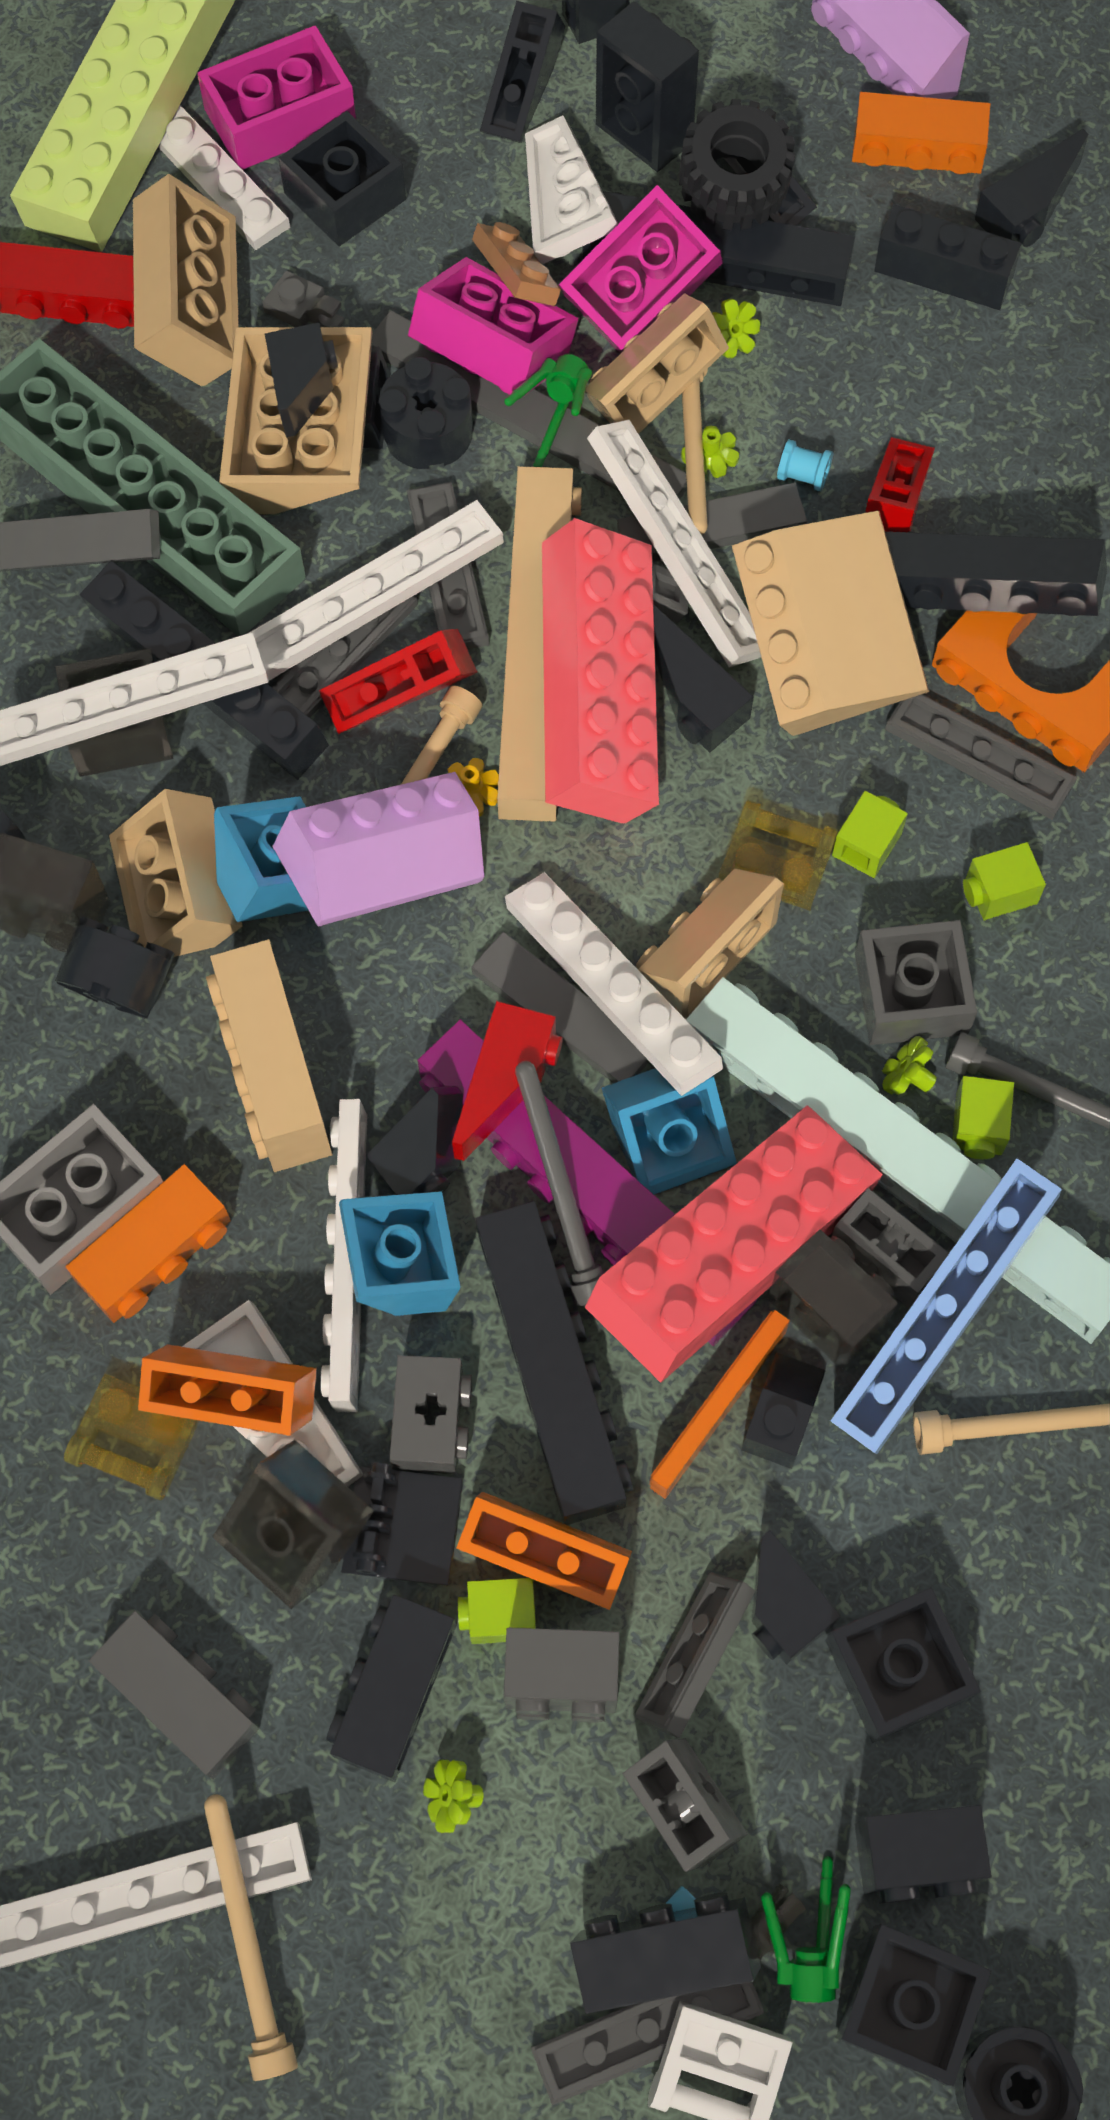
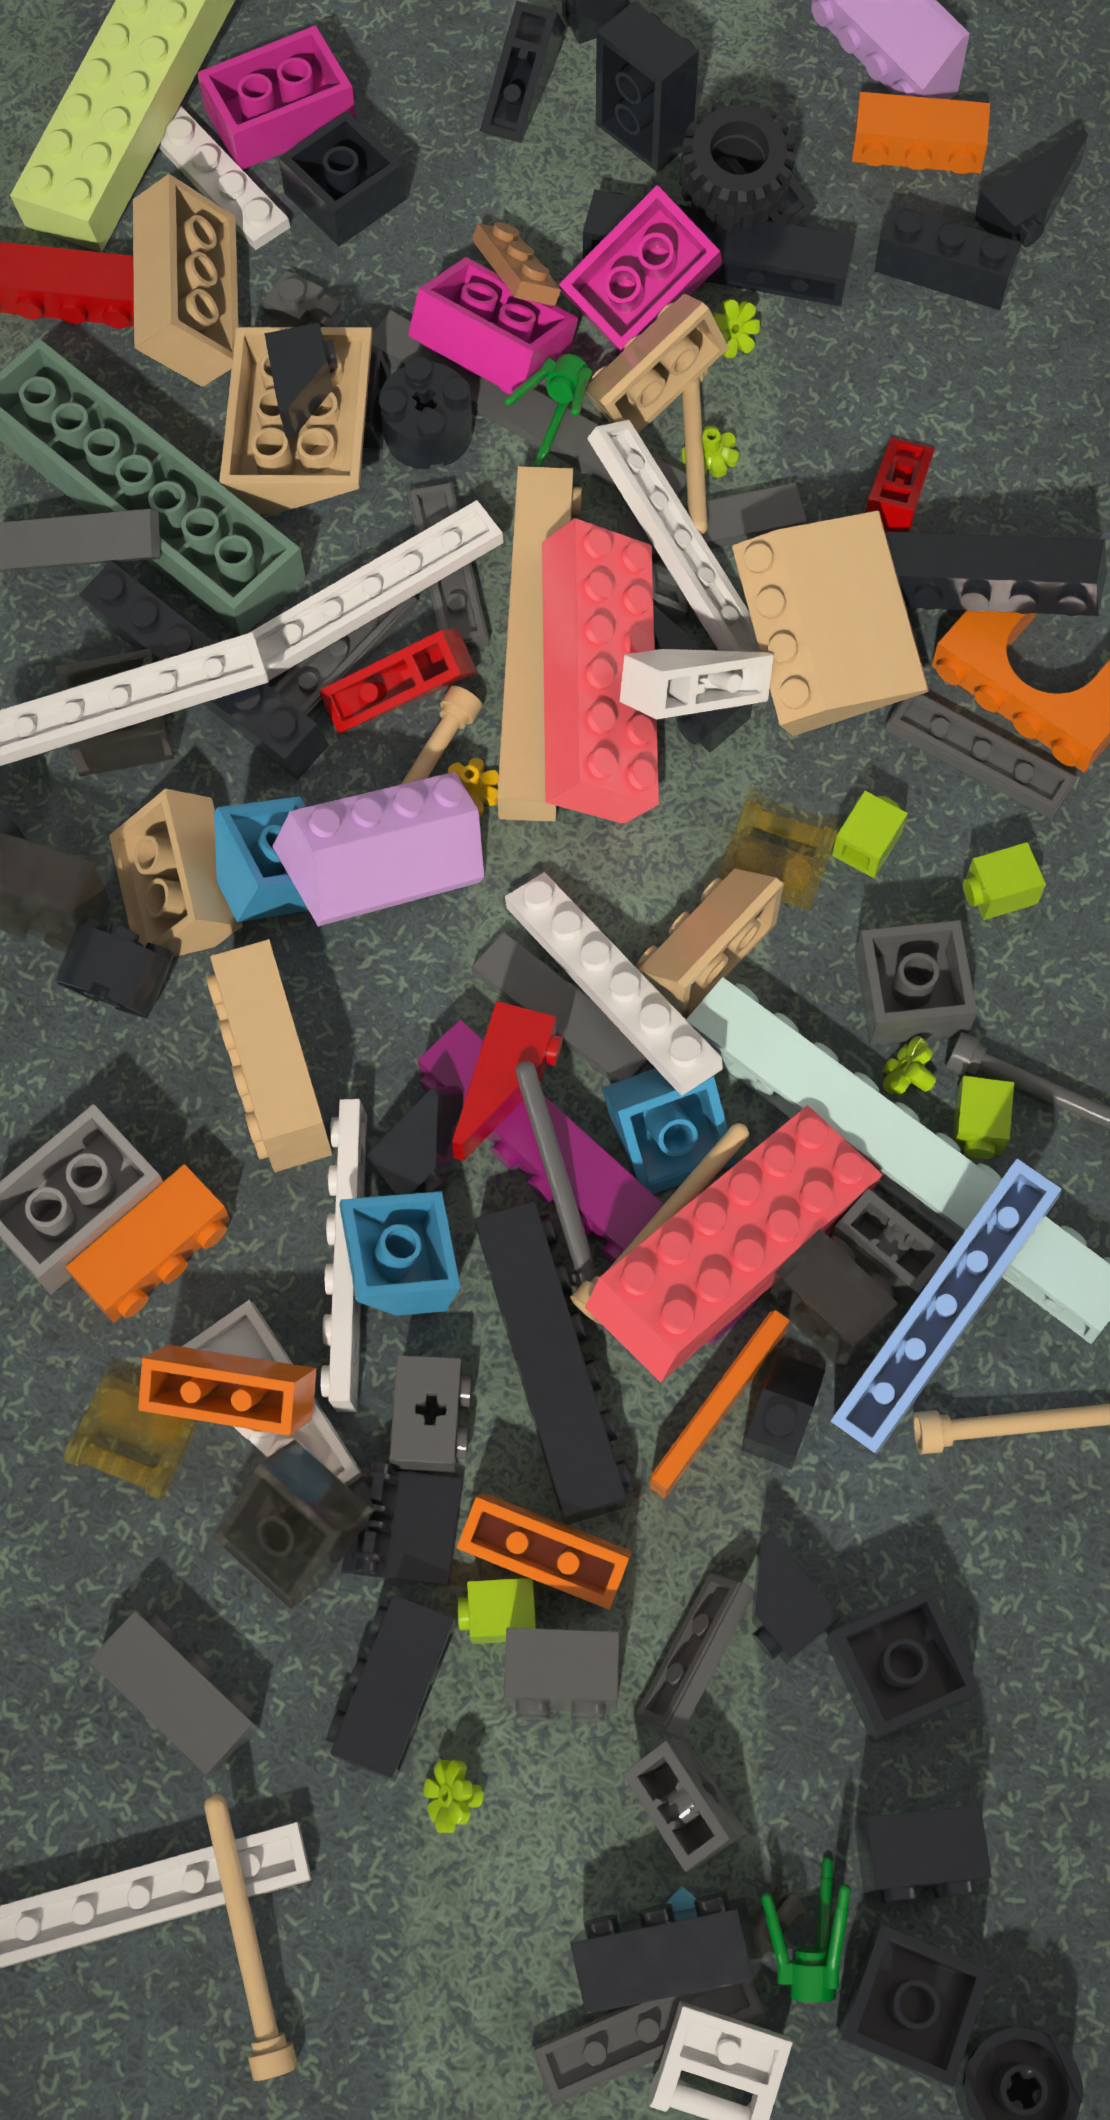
white wing [525,115,618,264] -> none
medium azure bush [777,439,833,492] -> none
none -> tan piece [571,1123,749,1325]
none -> white slope [620,649,774,719]

